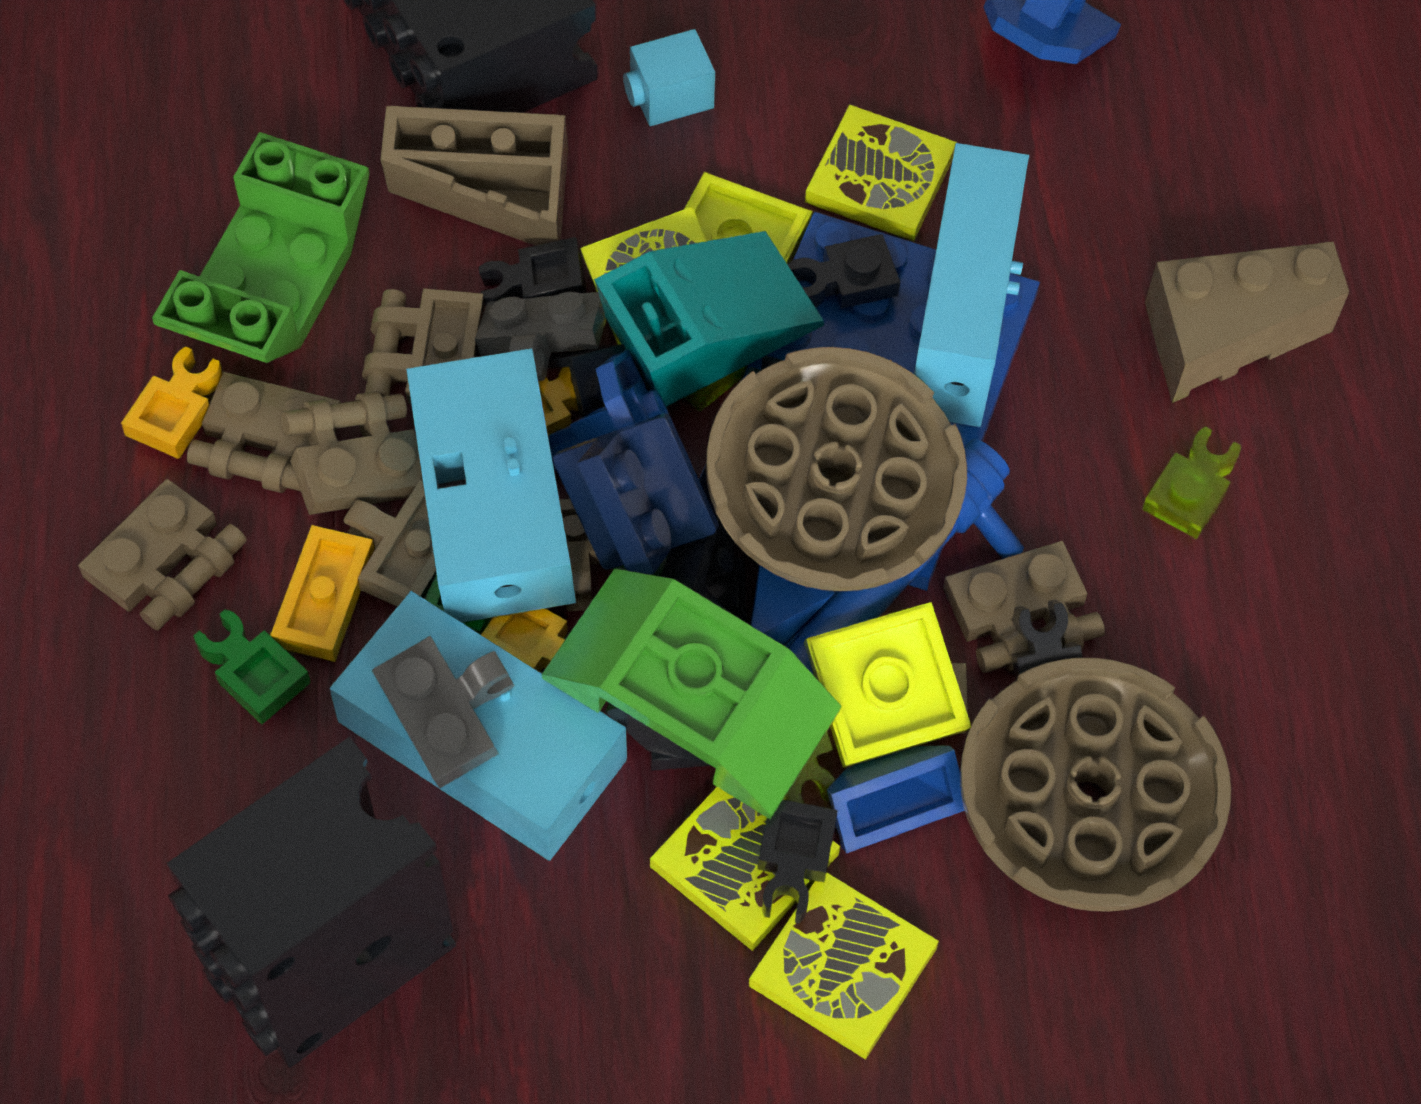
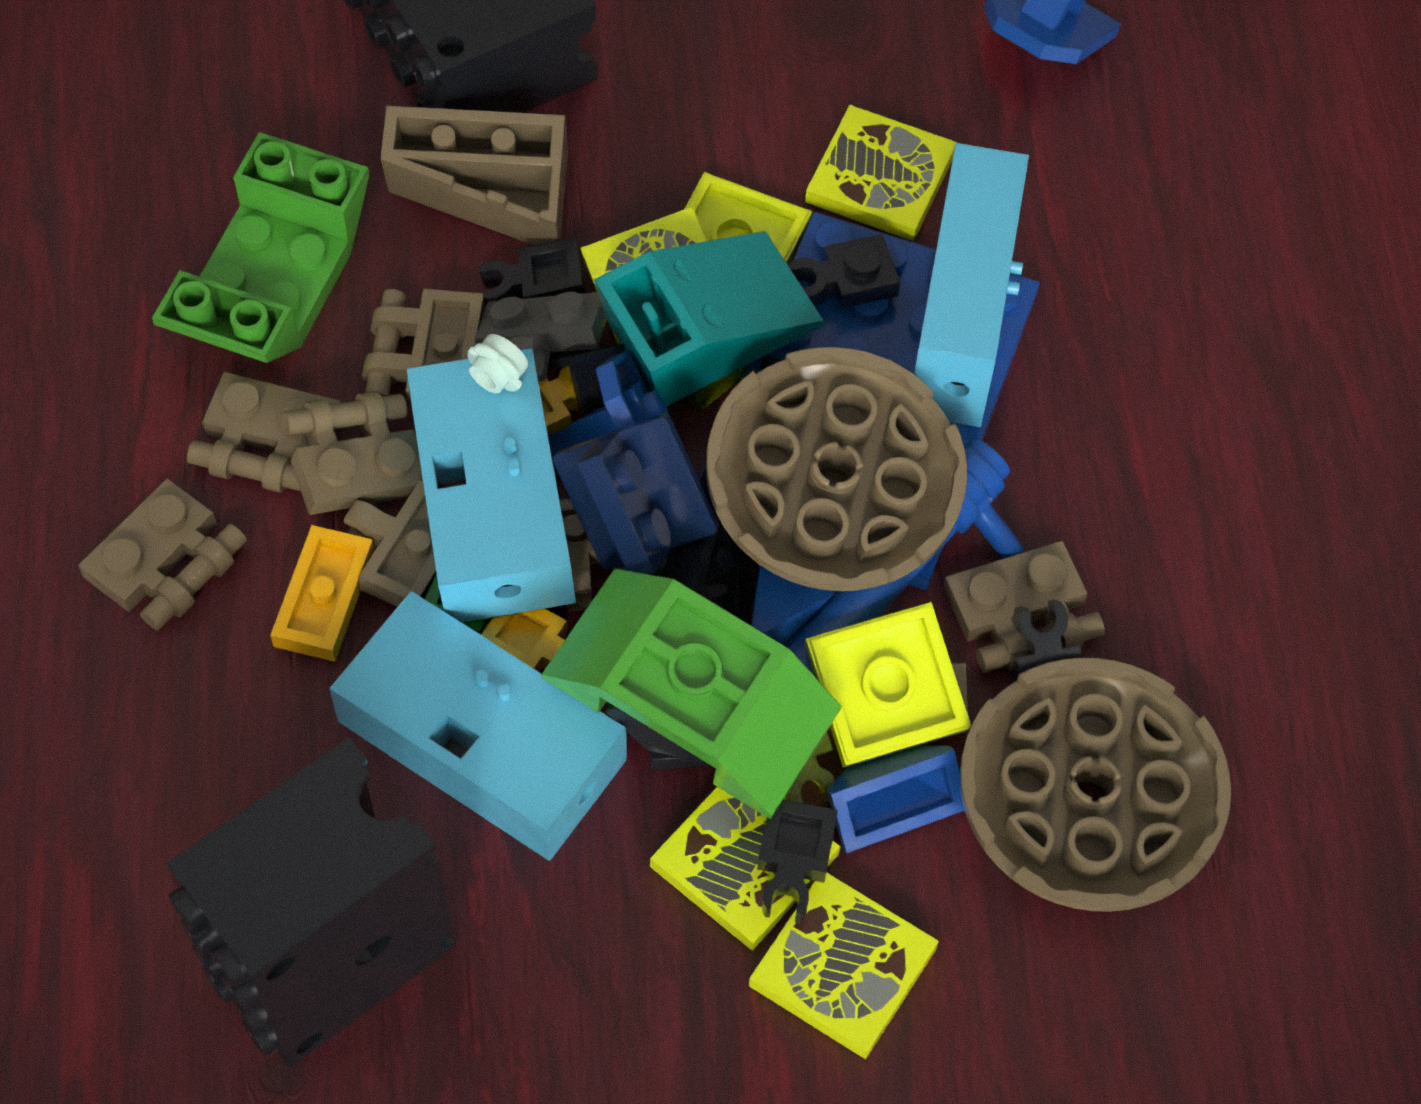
yellow plate [121,347,223,459] -> none
green plate [193,609,311,725] -> none
dark grey plate [372,636,515,788] -> none
medium azure brick [623,29,715,127] -> none
clear neon green plate [1142,427,1241,539] -> none
dark tan wedge [1145,242,1349,403] -> none
none -> light aqua plate [467,334,529,393]

